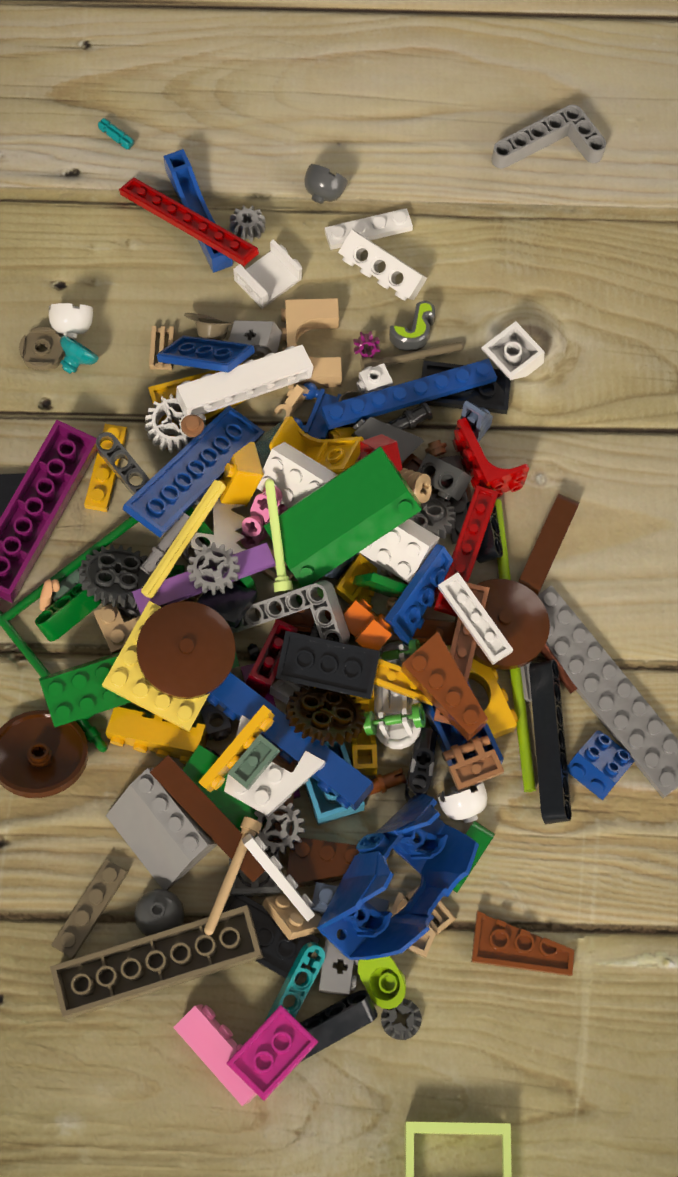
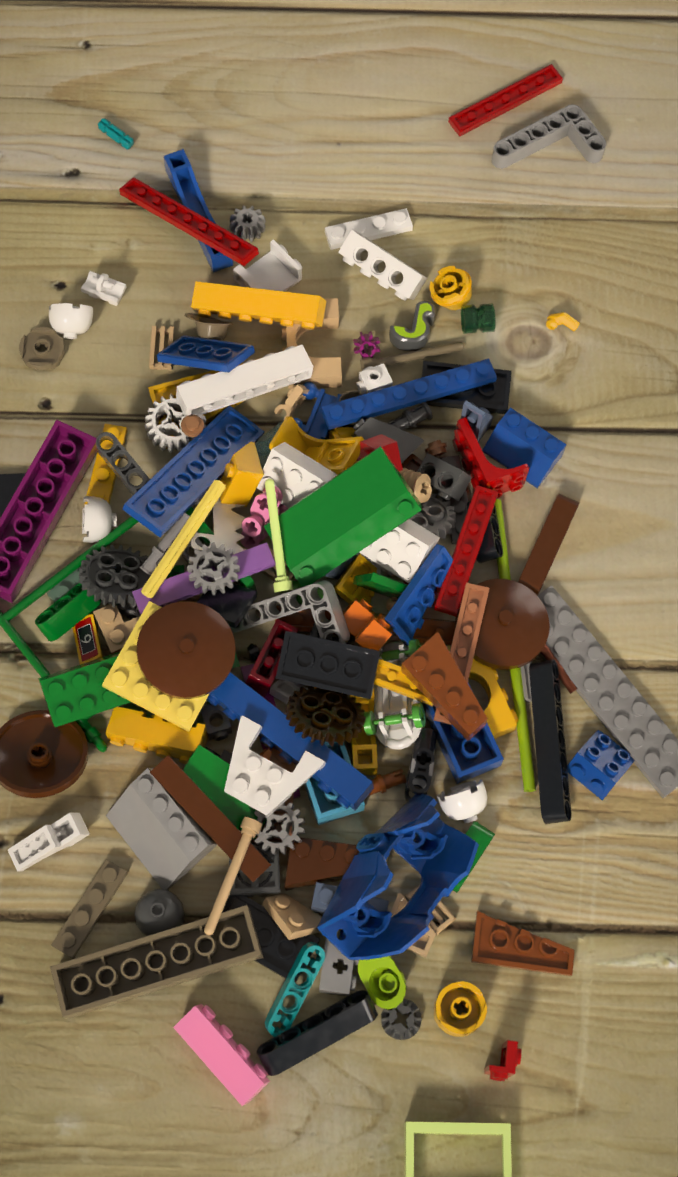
light nougat arm [39,579,60,611] -> none
teal hair [60,335,99,374] -> none
yellow plate [198,705,275,793] -> none
dark pink tile [226,1005,318,1101] -> none
light grey brick [228,320,282,357] -> none
sand green plate [228,734,280,790] -> none
white plate [242,833,315,922] -> none
dark grey cylinder [304,164,348,204] -> none
white plate [438,573,513,665] -> none
medium nougat plate [442,735,504,791] -> none
white slope [482,321,545,380] -> none
none -> white slope [8,812,90,872]
none -> slope [72,614,103,665]
none -> white hips [81,271,127,306]
none -> white cylinder [82,496,117,543]
none -> yellow brick [191,281,326,330]
none -> yellow cone [430,266,472,310]
none -> yellow brick [433,981,487,1037]
none -> red tile [448,64,563,137]
none -> clear green wheel [461,303,496,334]
none -> blue slope [482,407,567,489]
none -> red bracket [484,1040,522,1081]
none -> yellow arm [546,312,580,331]

